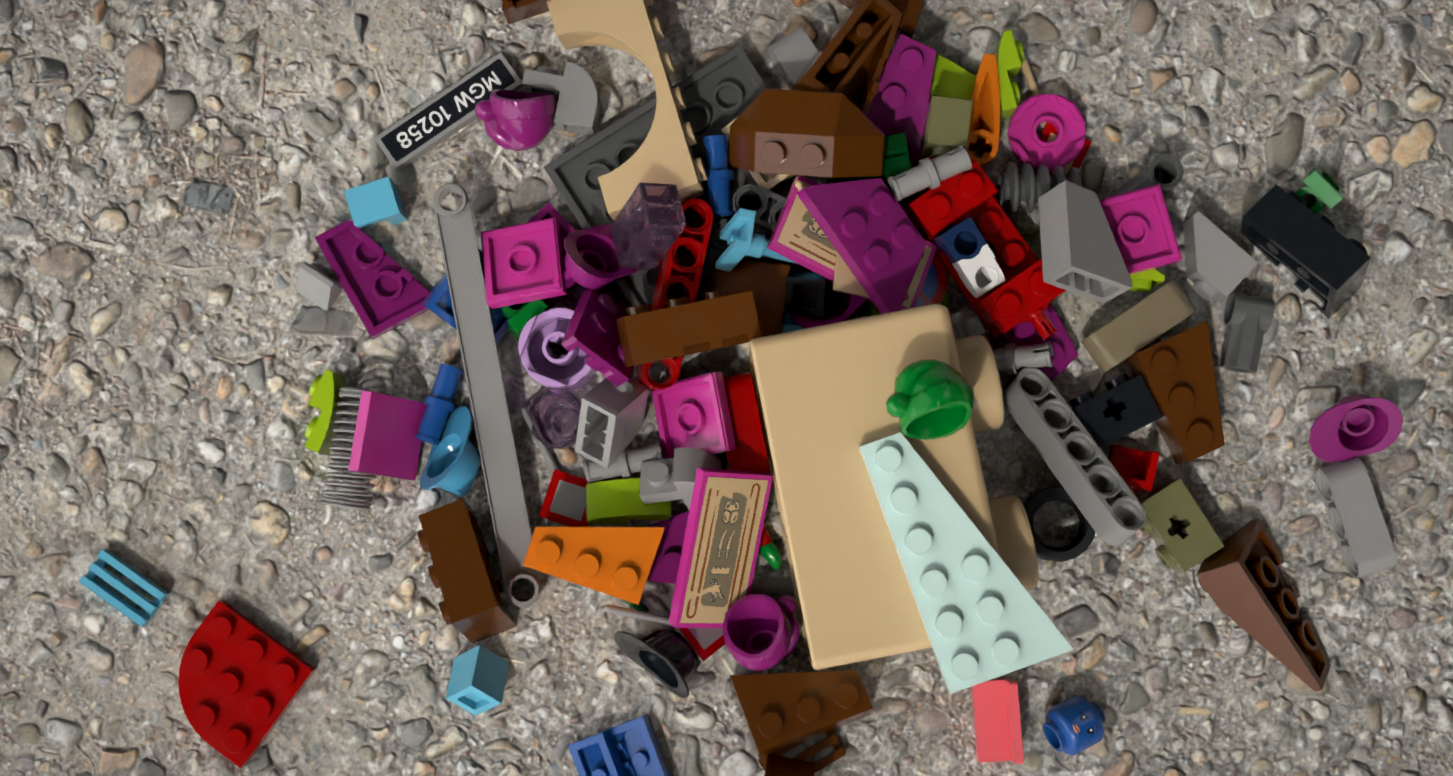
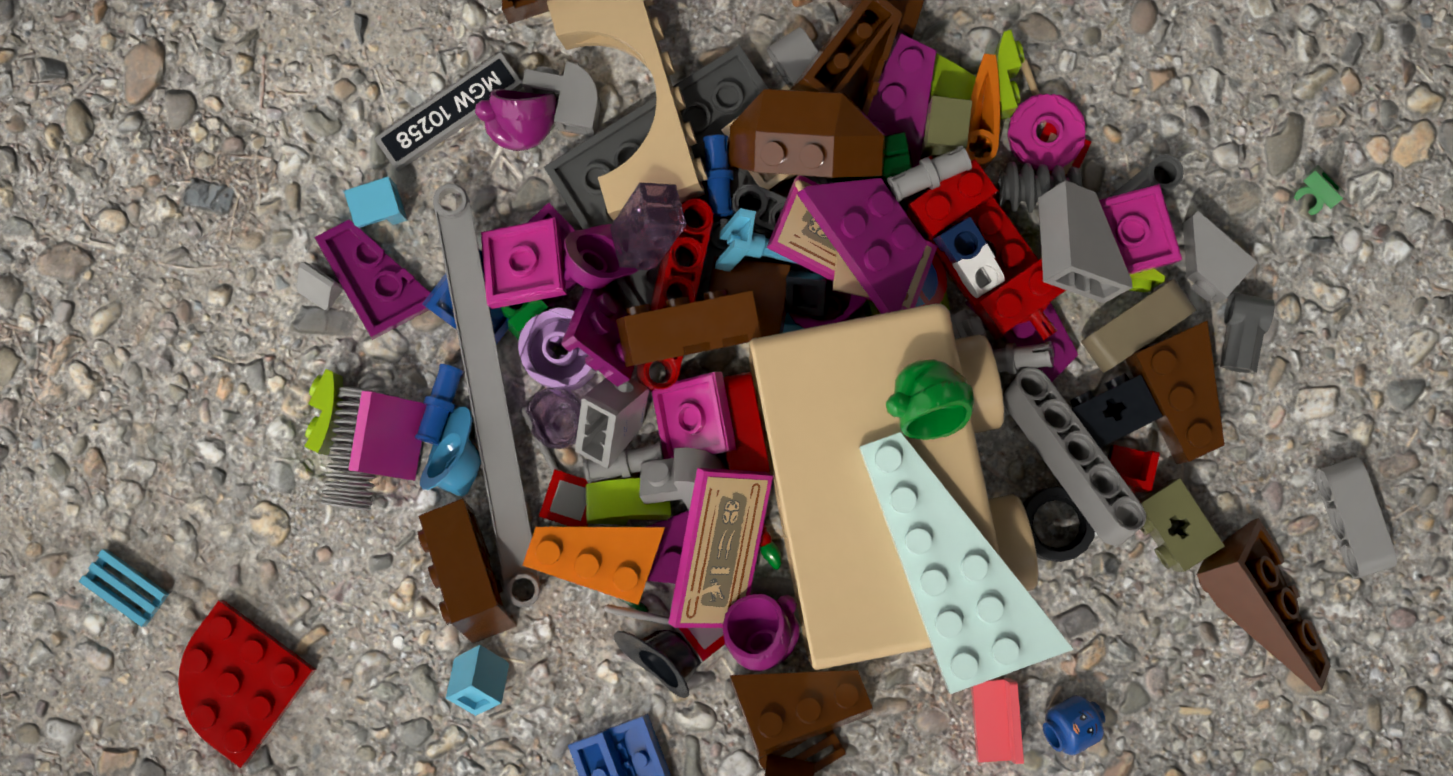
black wedge [1241,184,1371,319] -> none
magenta piece [1309,394,1403,463] -> none

